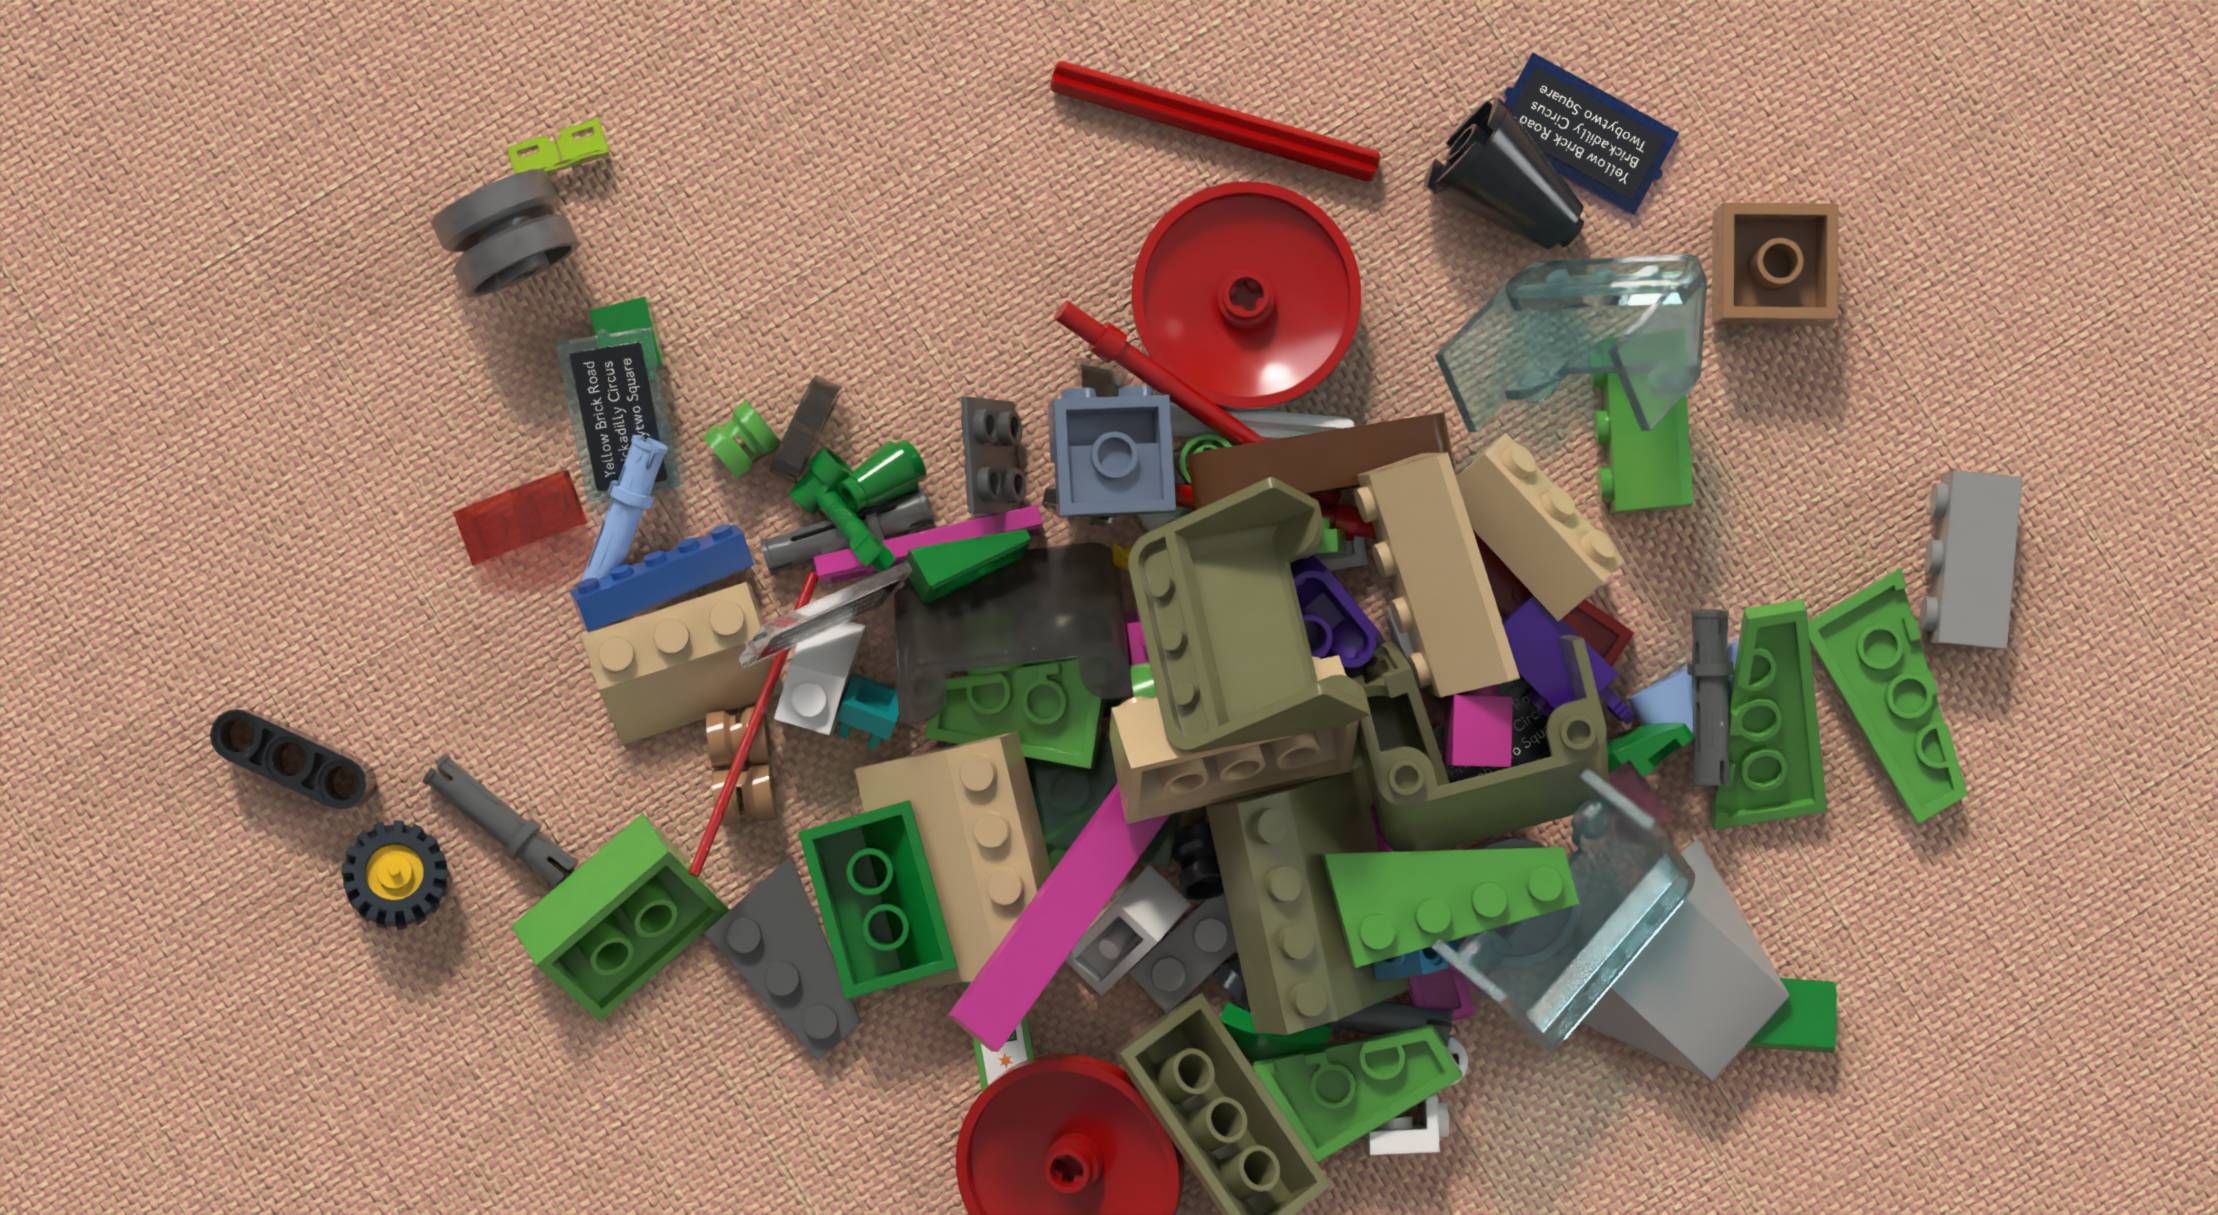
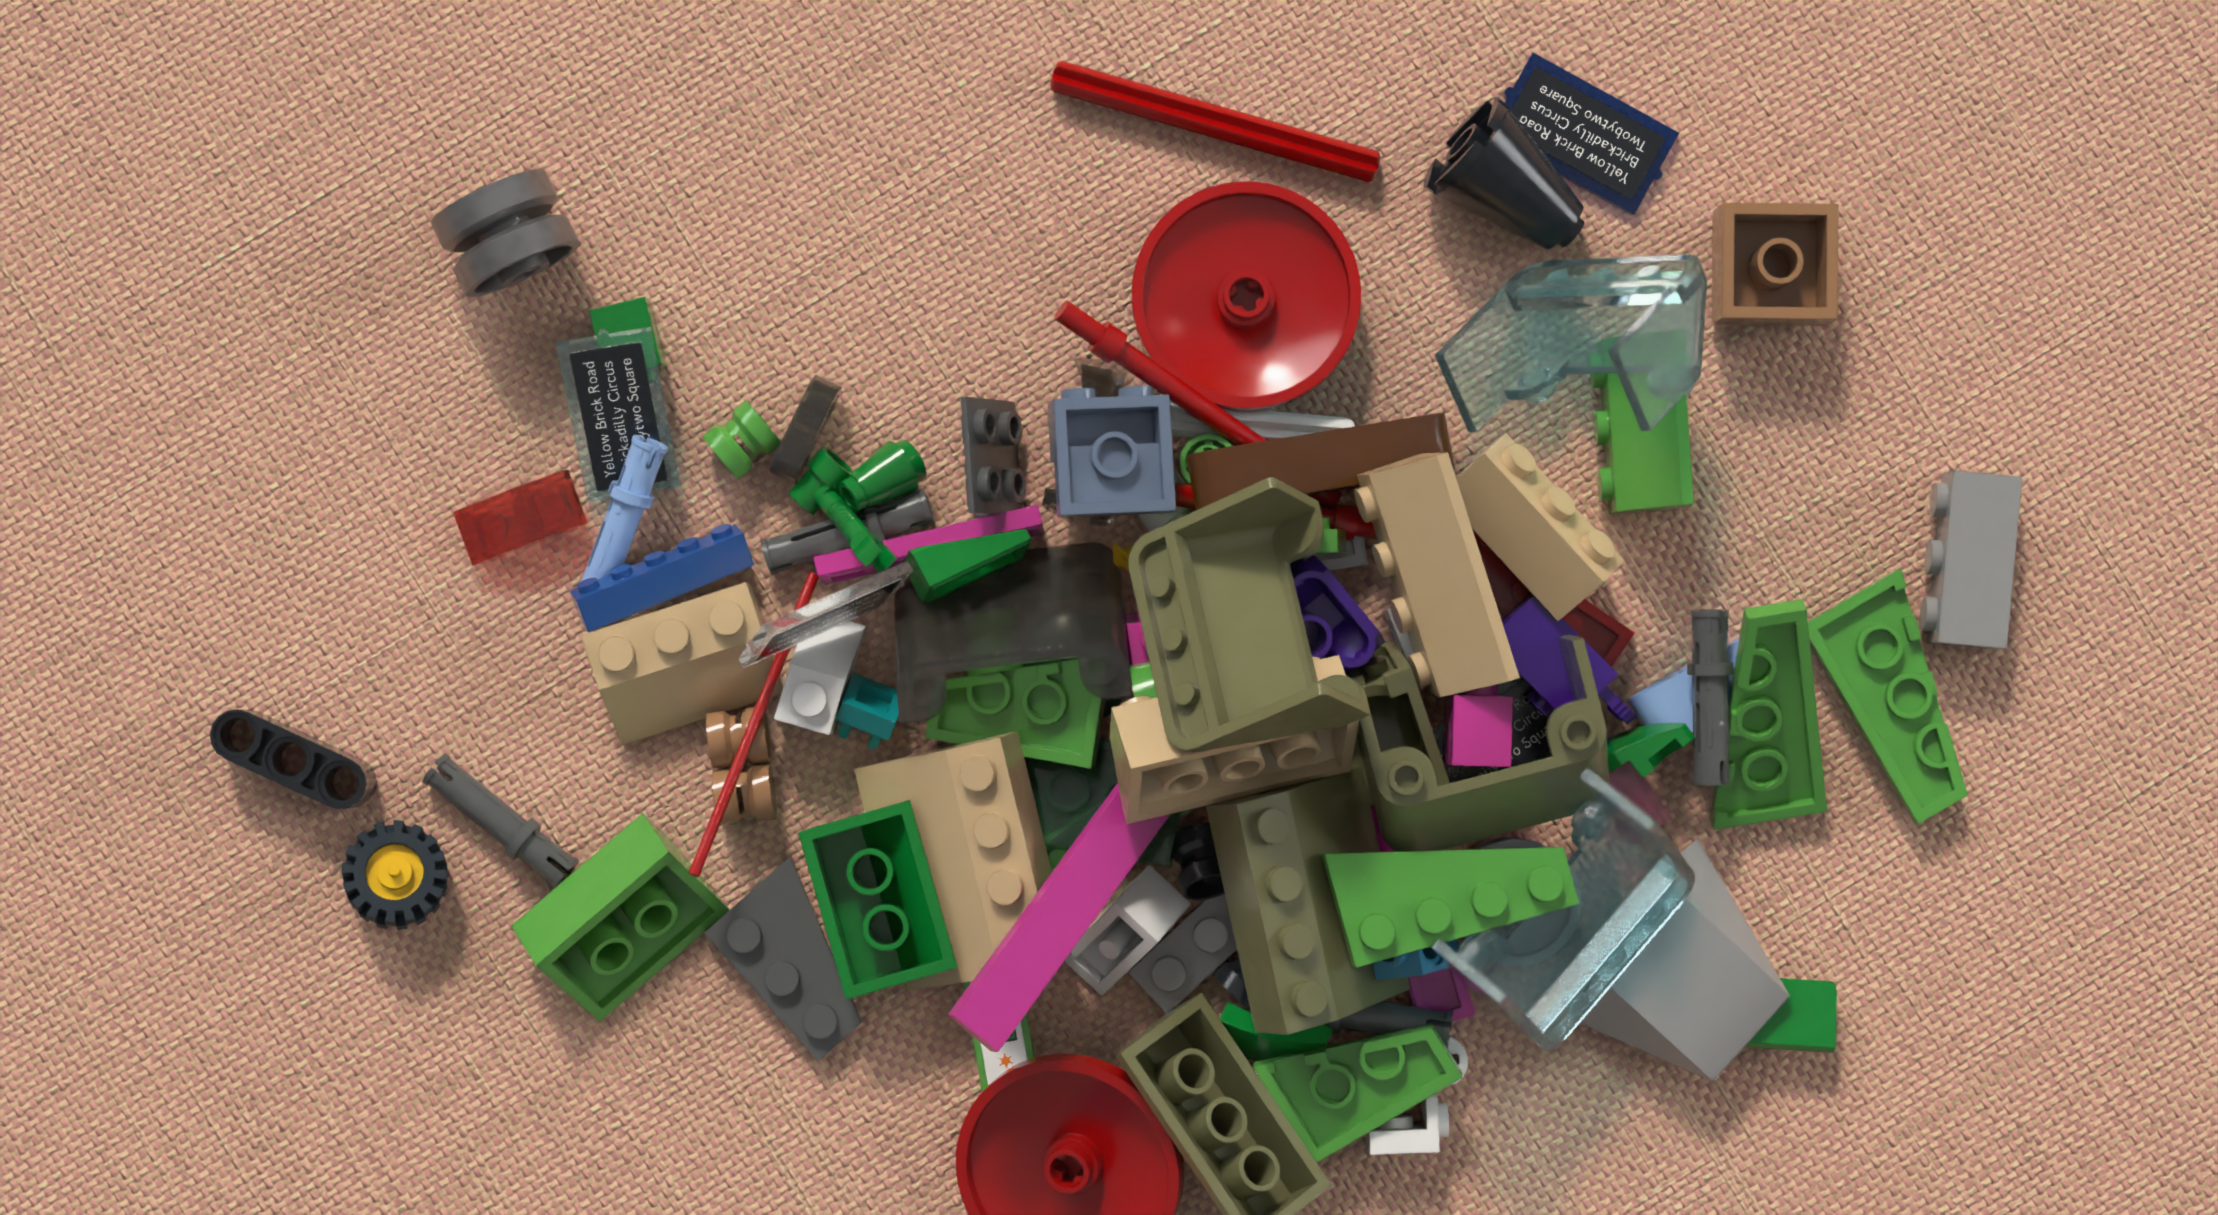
lime piece [507,118,611,175] -> none

